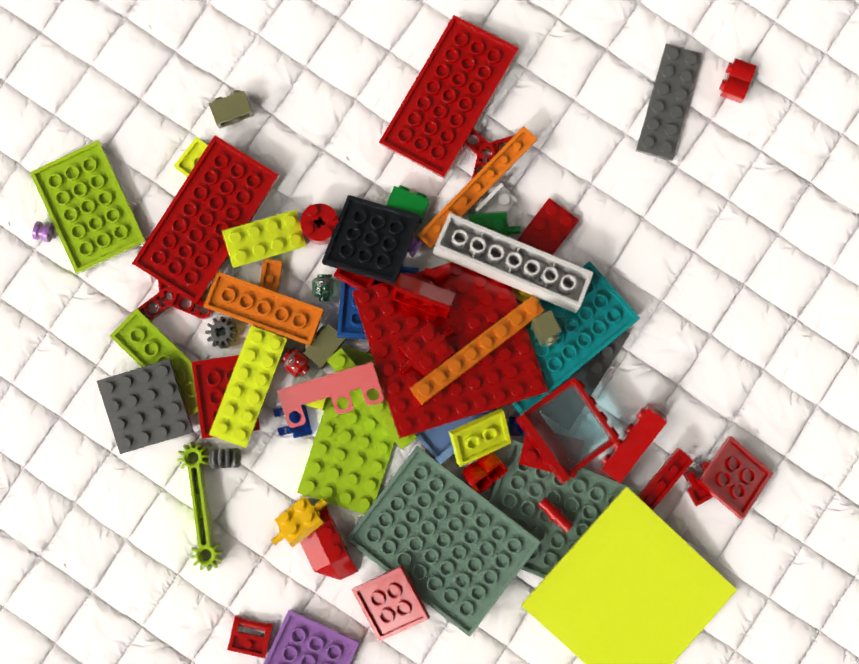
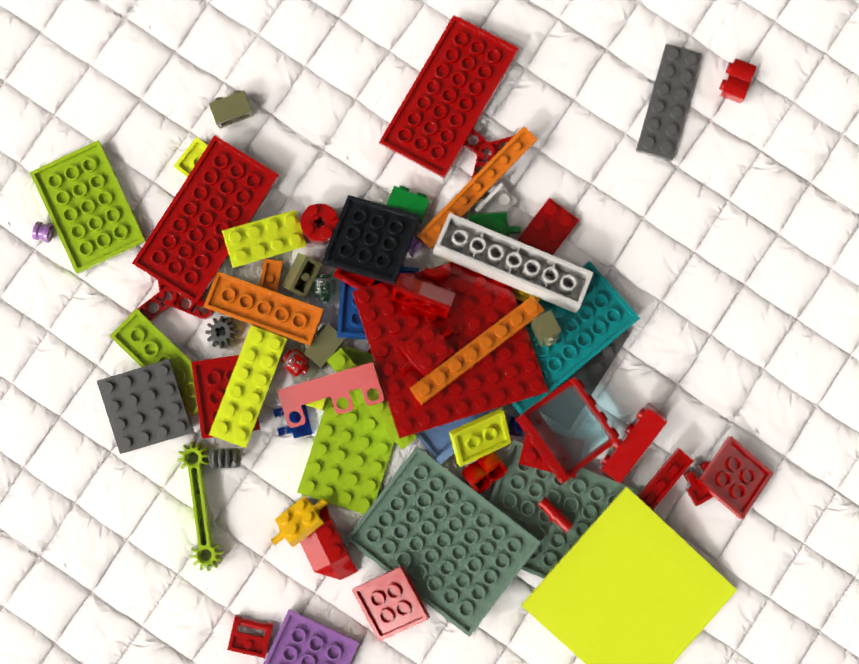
none -> olive brick [281,253,322,298]

